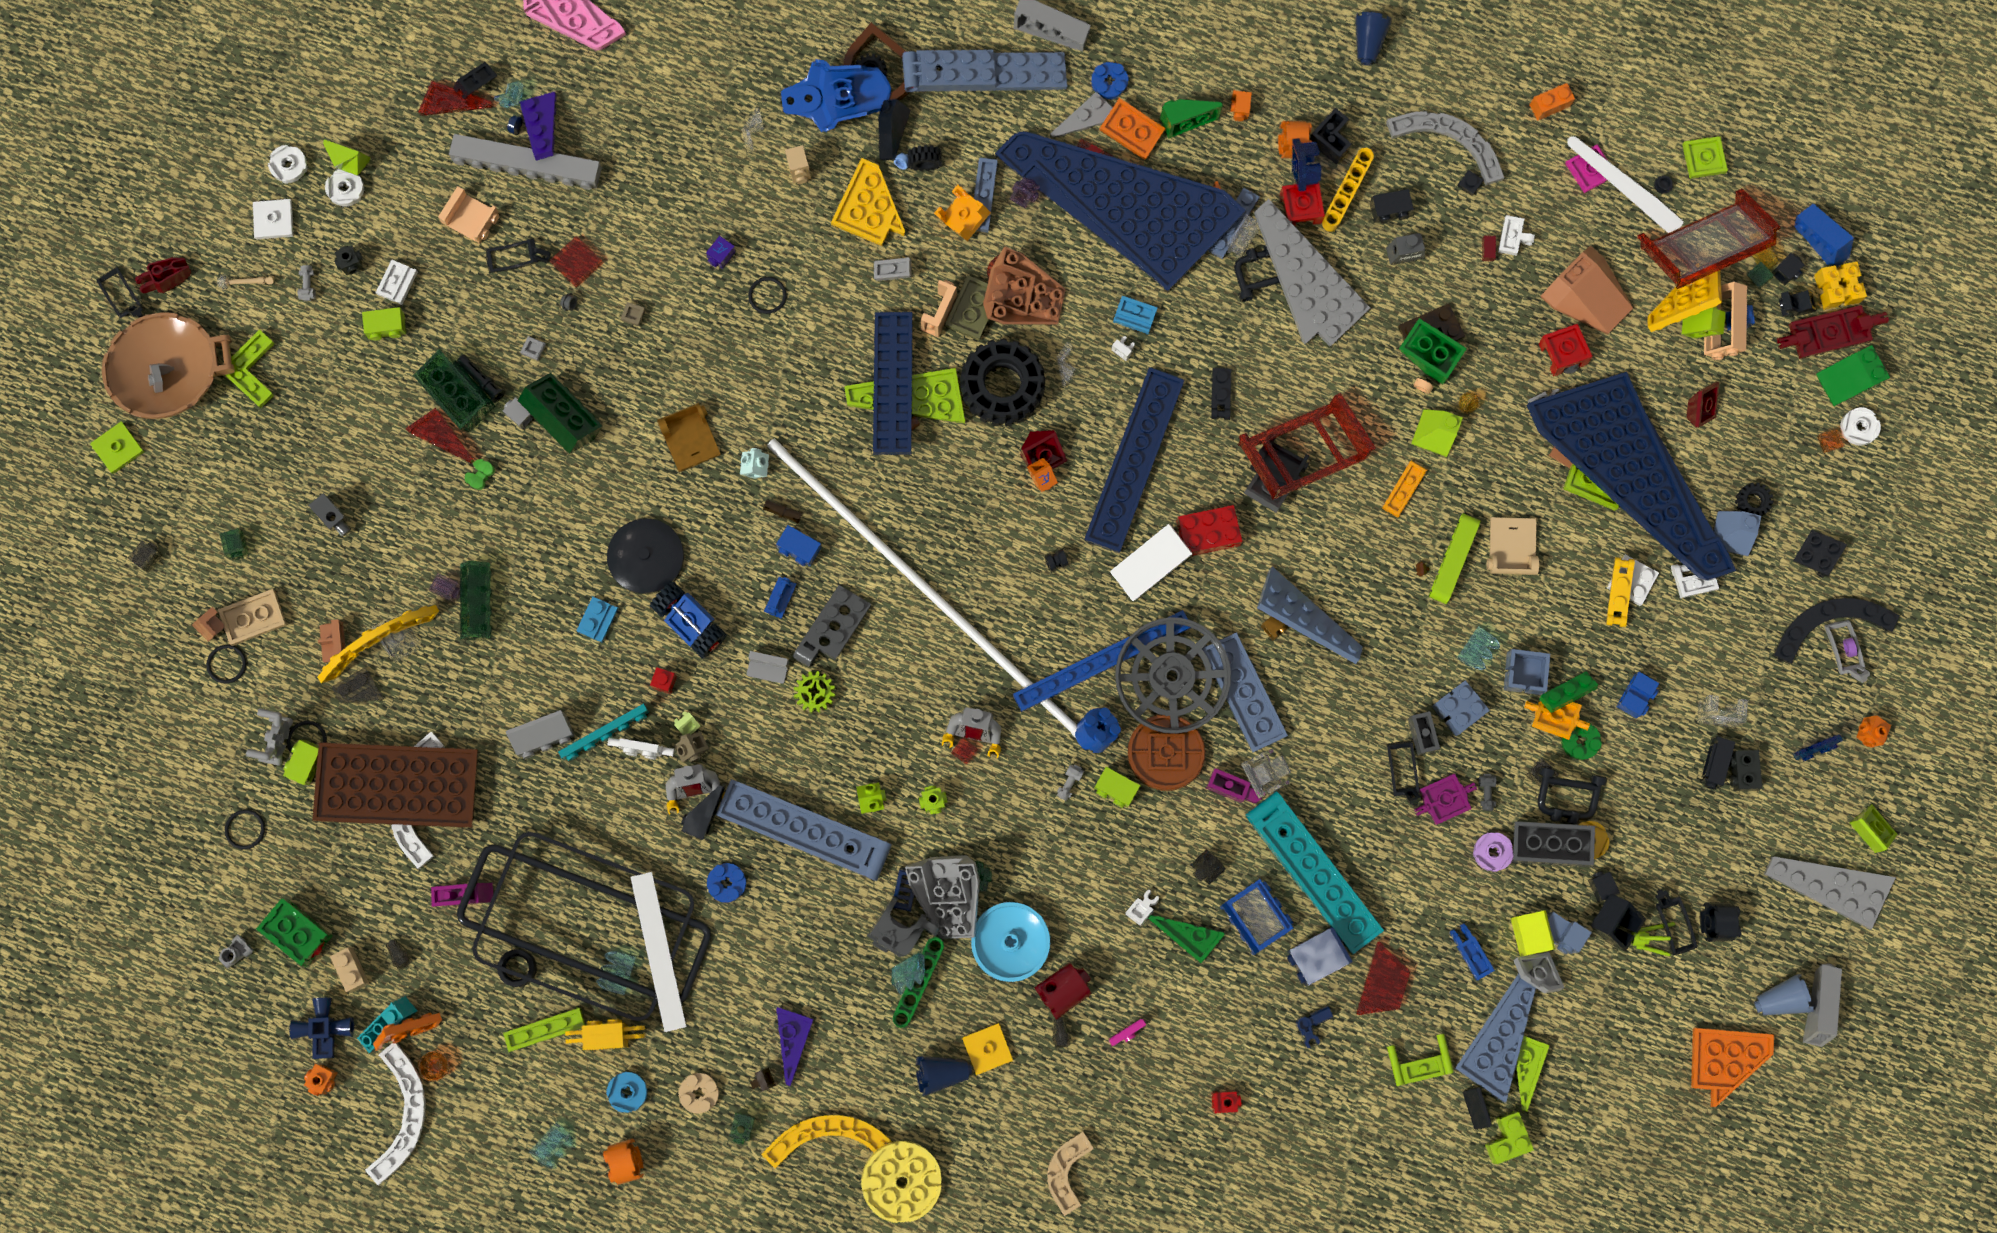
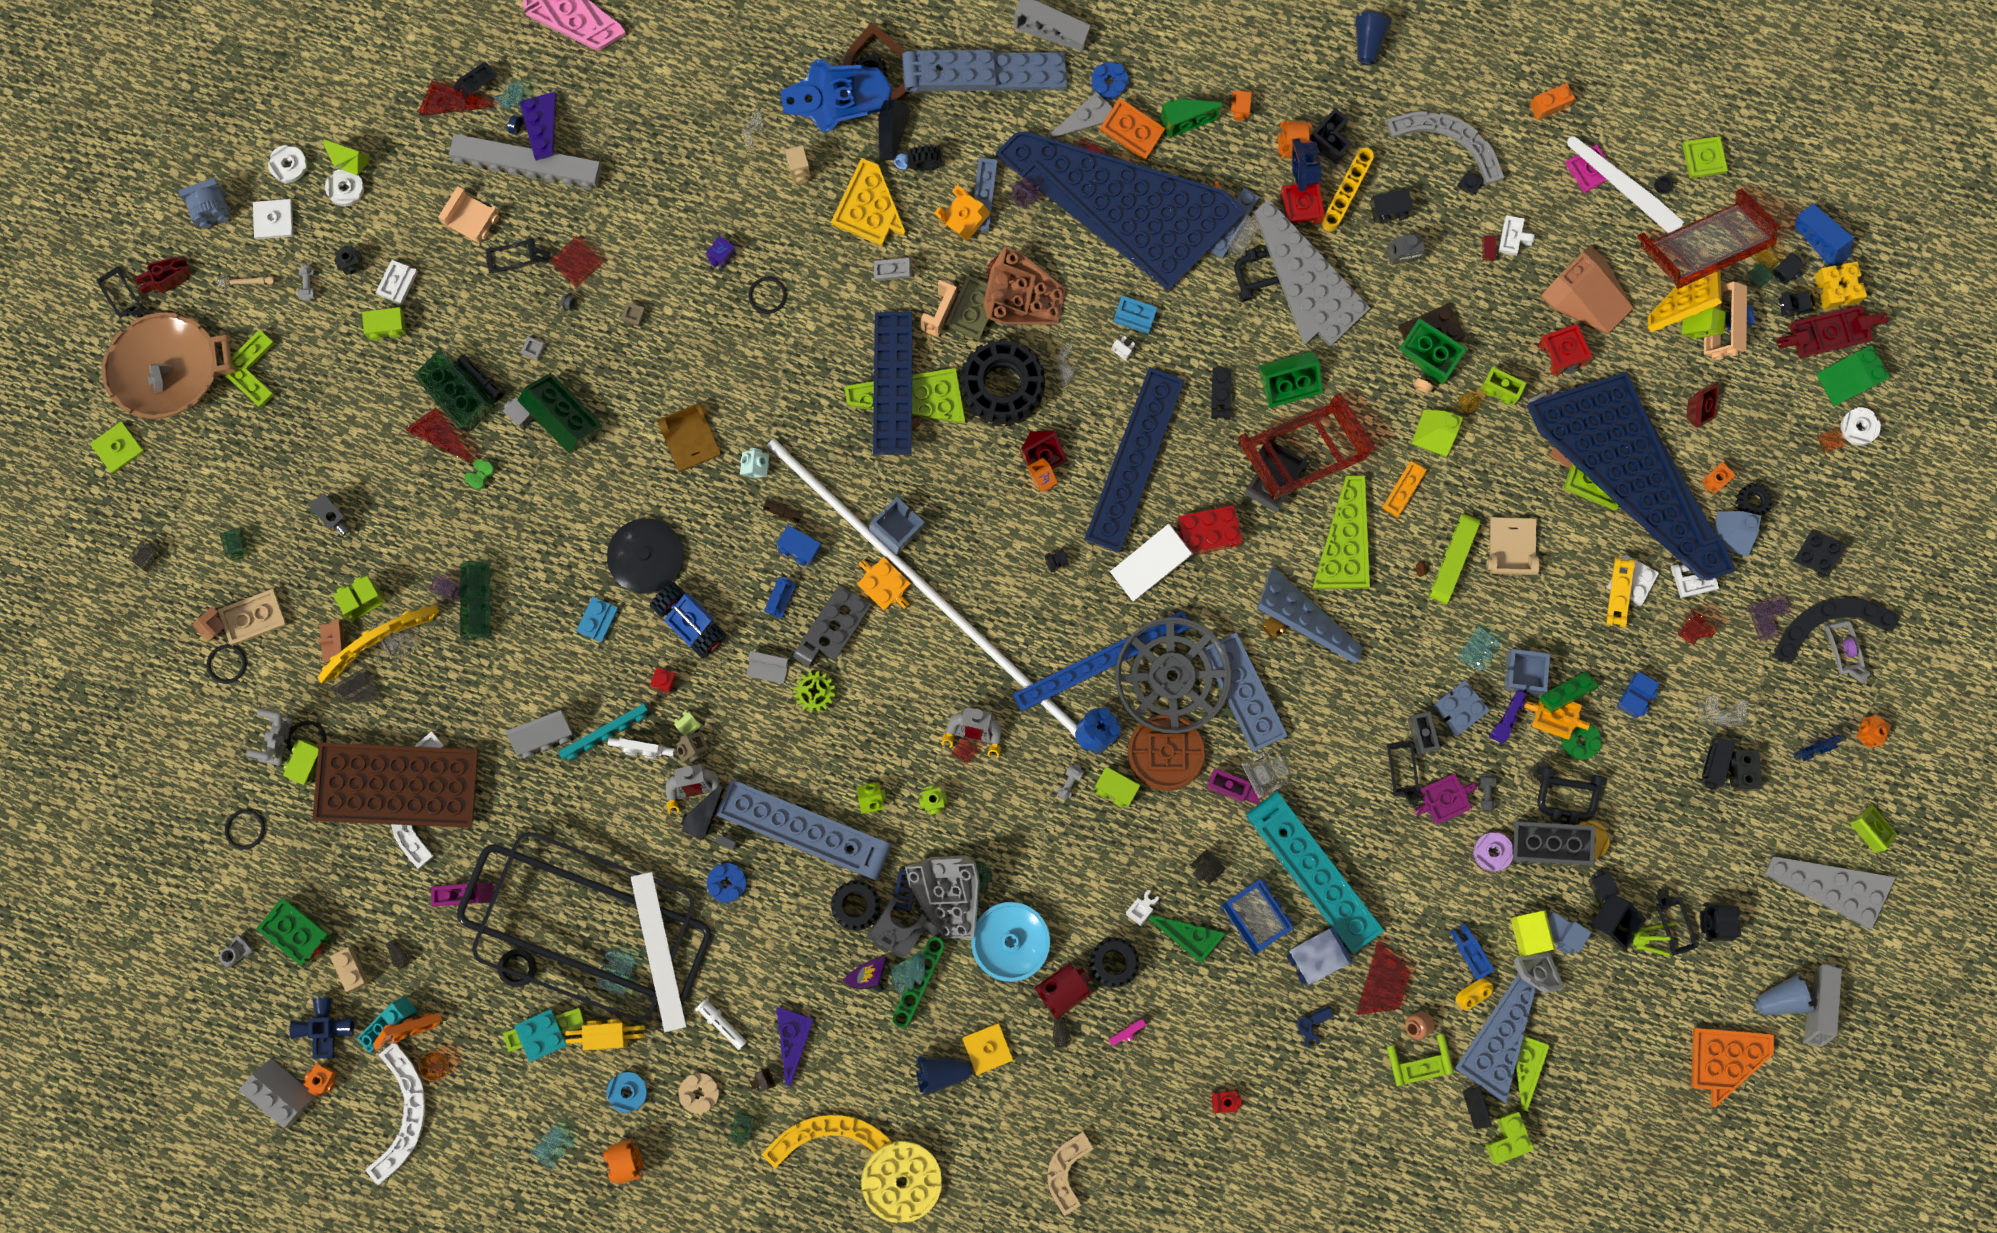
none -> sand blue piece [178,178,230,229]
none -> light grey slope [239,1058,316,1129]
none -> lime piece [333,576,387,621]
none -> teal plate [514,1009,568,1063]
none -> white pin [695,997,747,1050]
none -> dark grey plate [715,833,737,851]
none -> black tyre [830,880,881,931]
none -> dark purple shield [843,956,887,992]
none -> light orange plate [857,557,911,611]
none -> sand blue piece [869,497,925,555]
none -> black tyre [1089,937,1140,988]
none -> green slope [1259,351,1323,408]
none -> lime wing [1312,476,1370,589]
none -> nougat head [1405,1011,1435,1040]
none -> yellow plate [1456,978,1493,1010]
none -> lime brick [1480,366,1526,405]
none -> dark purple plate [1489,690,1526,744]
none -> clear red brick [1677,609,1716,645]
none -> orange brick [1701,462,1736,494]
none -> plate [1747,595,1791,642]

